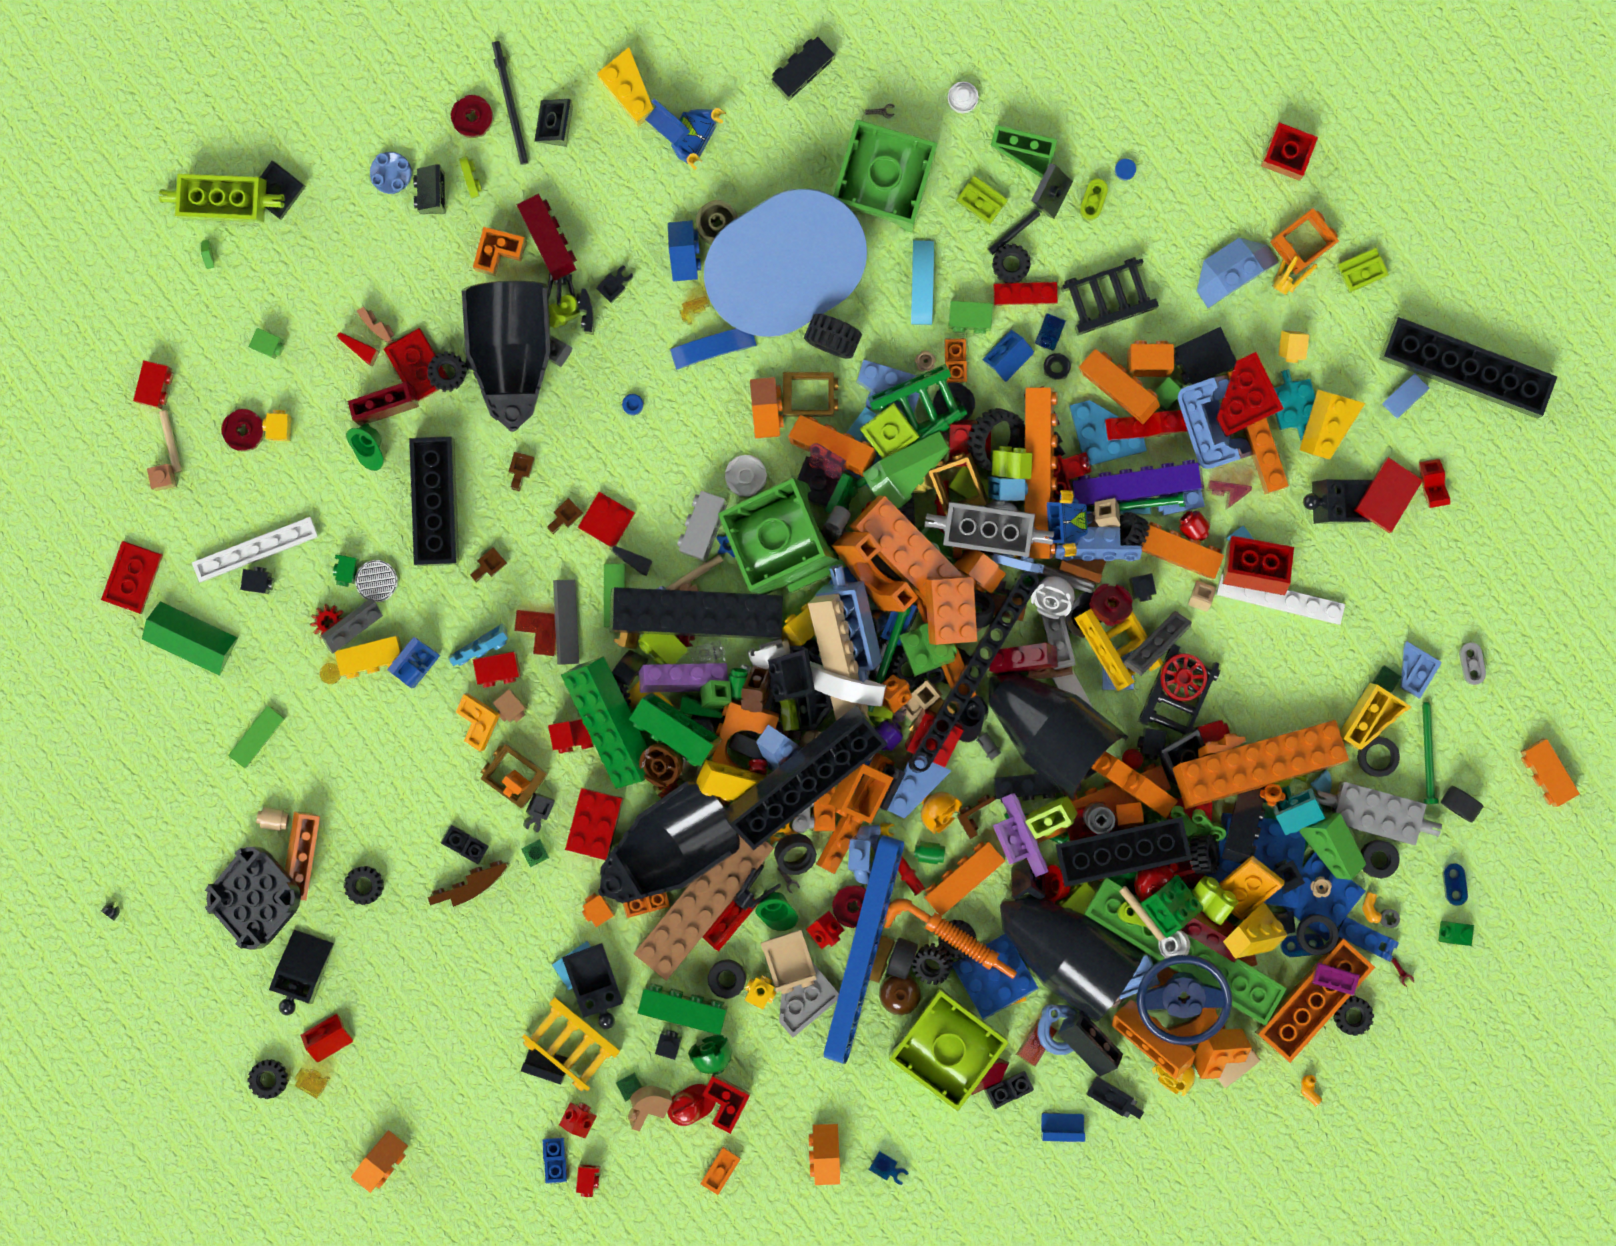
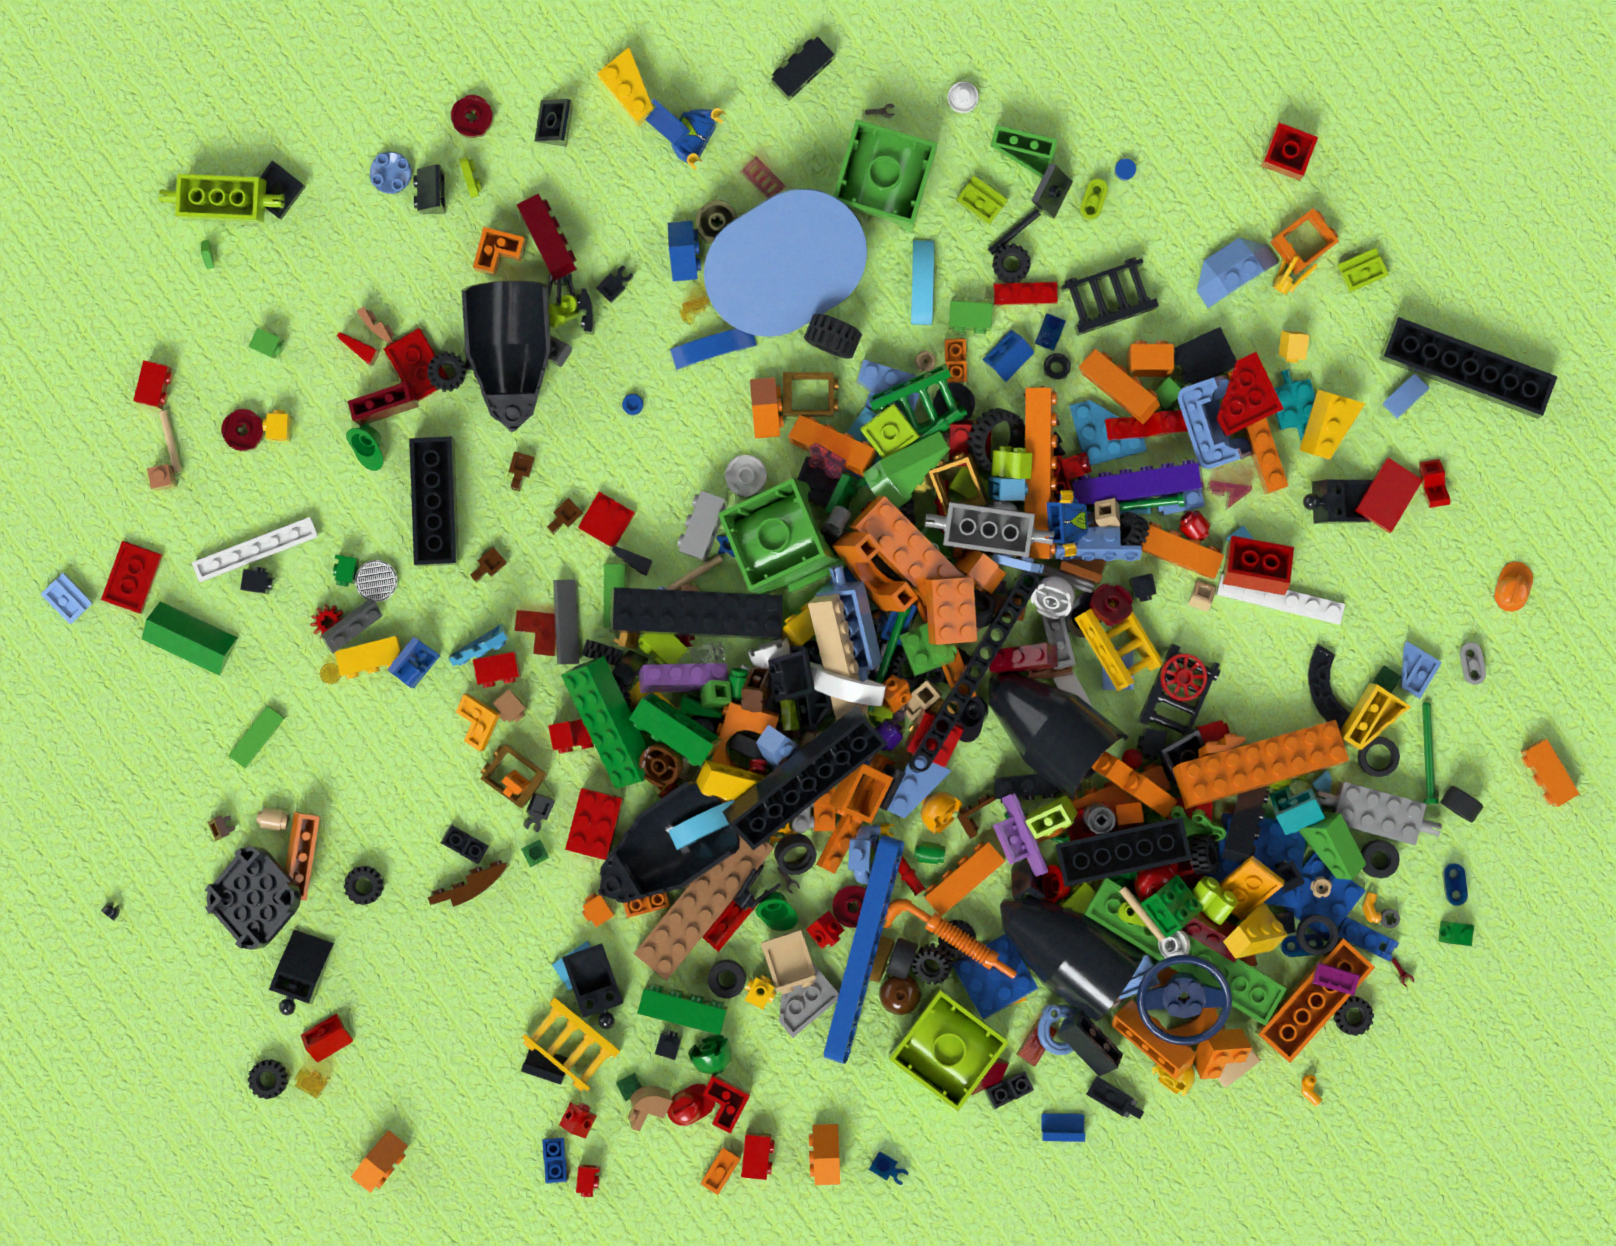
black bar [492,41,528,165] -> none
dark grey pin [976,732,1001,760] -> none
dark grey tile [1124,611,1192,676] -> none
orange plate [1260,784,1286,806] -> none
none -> light blue plate [41,573,93,625]
none -> reddish brown tile [208,815,235,841]
none -> black tyre [582,639,623,666]
none -> medium azure slope [668,800,735,850]
none -> slope [740,156,786,198]
none -> red brick [741,1132,775,1180]
none -> black tile [1308,644,1350,731]
none -> orange piece [1494,562,1533,612]

